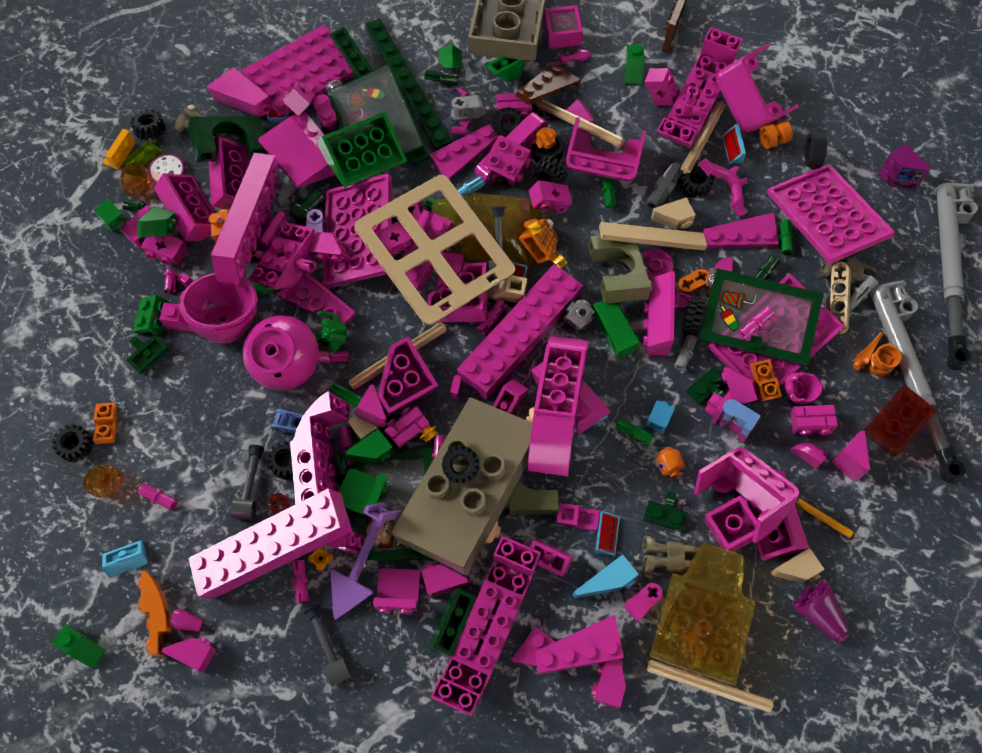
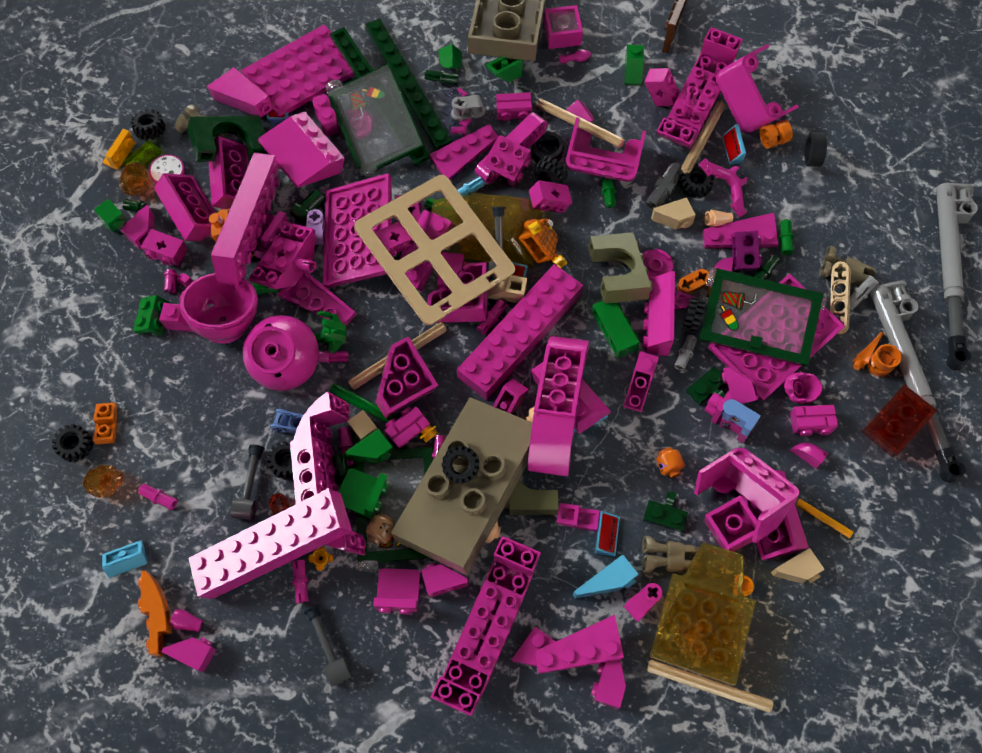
green slope [51,625,107,669] -> none
dark green plate [126,335,170,375] -> none
green slope [137,206,177,238] -> none
dark pink brick [282,79,315,116] -> none
dark pink slope [310,232,350,264] -> none
green slope [317,112,408,188] -> none
medium lavender piece [330,503,401,620] -> none
dark pink slope [356,385,386,428] -> none
dark green brick [427,588,477,658] -> none
dark pink tile [450,375,462,401] -> none
black tyre [493,107,524,137] -> none
reddish brown wing [516,63,581,105] -> none
dark pink brick [530,538,575,577] -> none
orange gear [535,127,557,150] -> none
light grey brick [562,300,595,330] -> none
tan tile [599,222,707,250] -> none
green axle [615,418,654,446] -> none
dark azure brick [645,400,675,434] -> none
dark pink pin [738,307,775,340] -> none
orange slope [750,359,782,401] -> none
dark pink plate [767,164,895,264] -> none
magenta cone [792,580,850,643] -> none
dark pink slope [831,431,870,481] -> none
magenta slope [878,144,931,190] -> none
none -> dark pink slope [623,350,659,413]
none -> light nougat cone [704,209,733,227]
none -> magenta brick [731,231,762,271]
none -> light orange plate [733,575,754,597]

